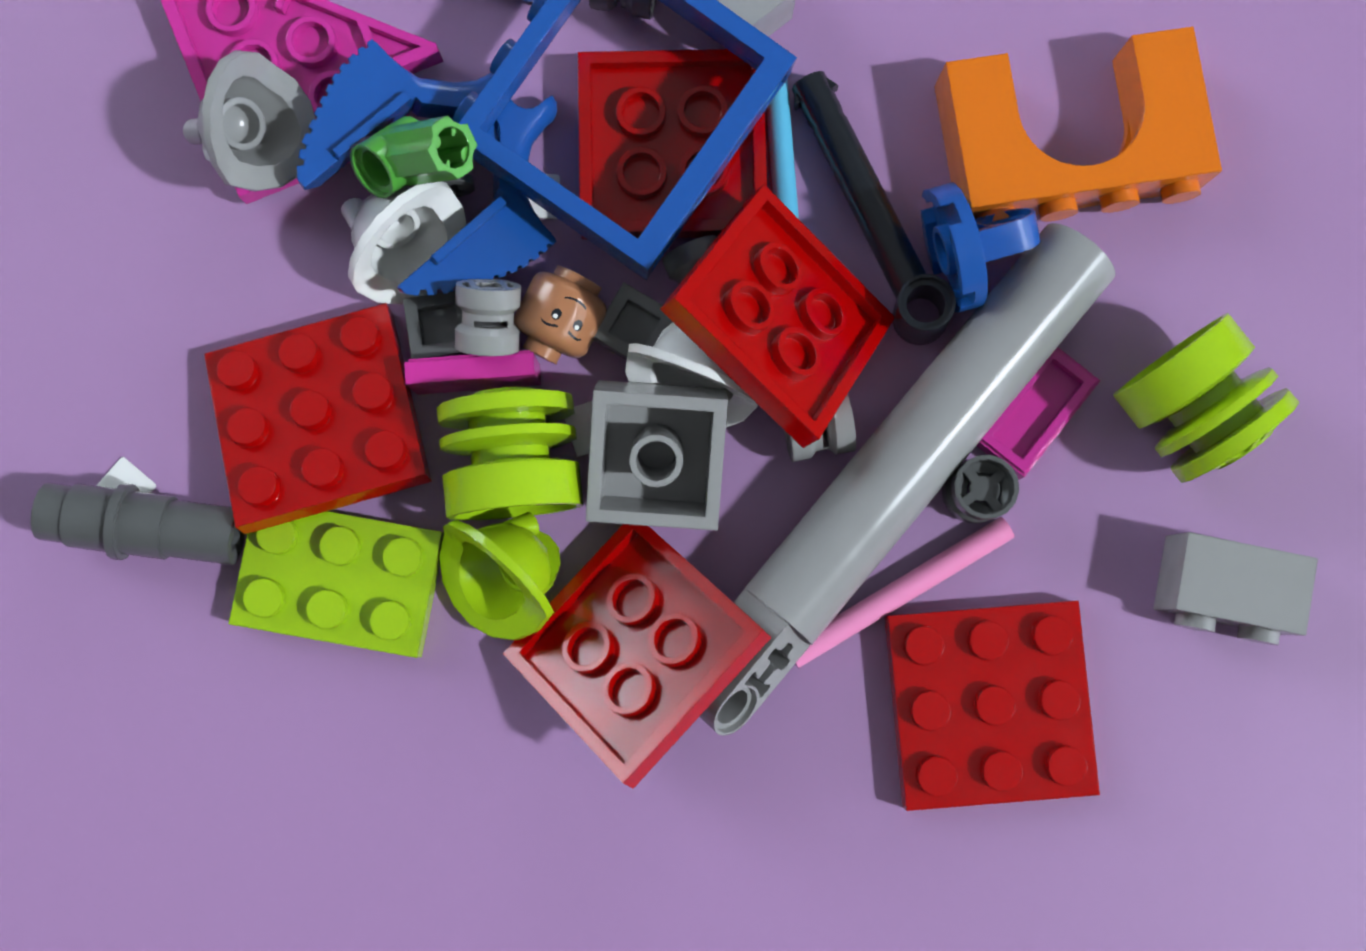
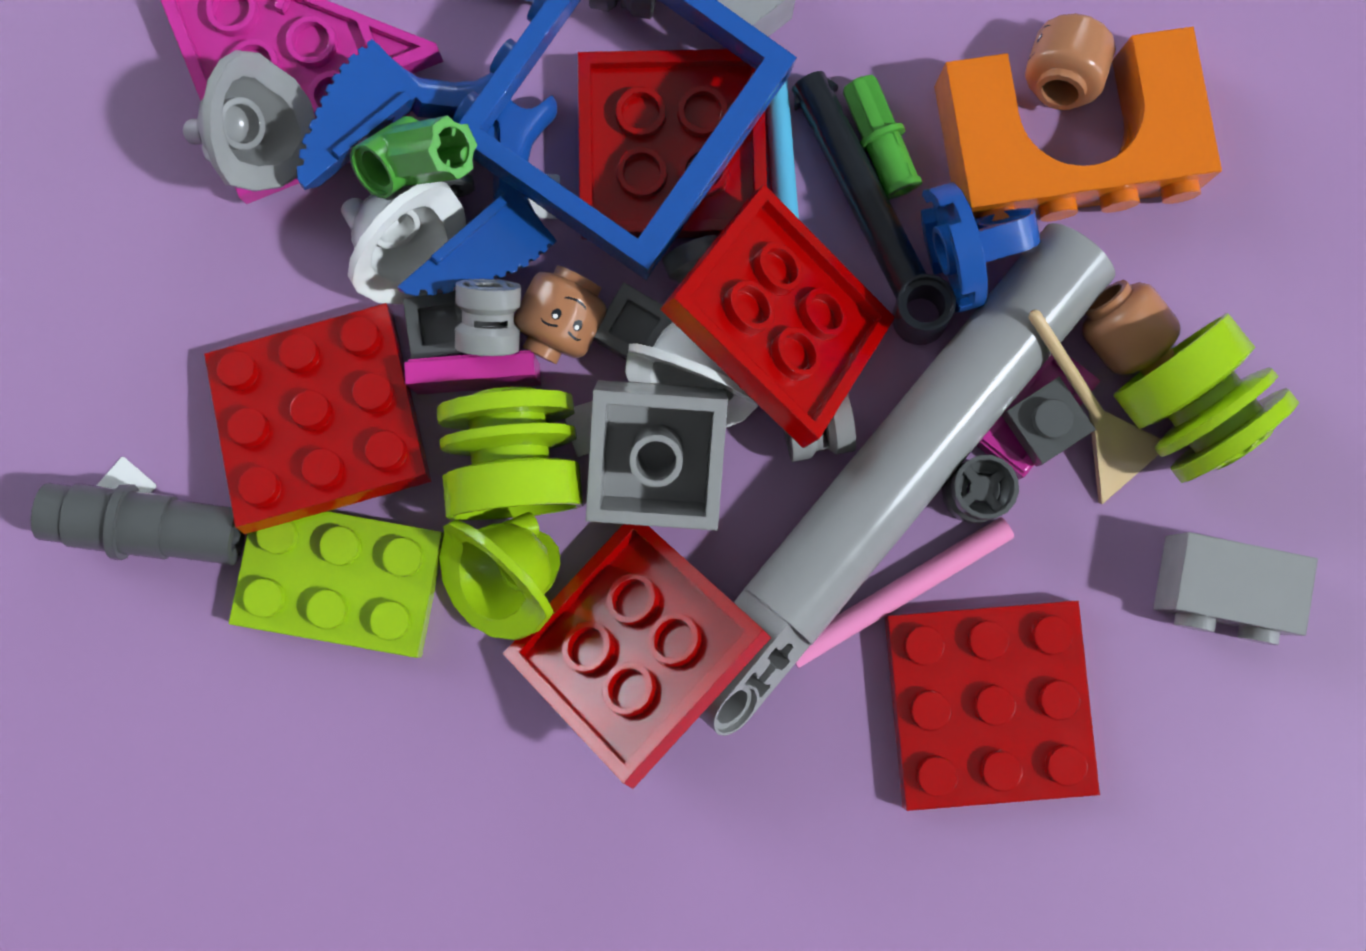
none -> bright green axle [843,75,922,200]
none -> dark grey plate [1001,376,1096,467]
none -> nougat head [1025,13,1116,110]
none -> tan piece [1028,309,1160,504]
none -> nougat head [1082,280,1181,375]

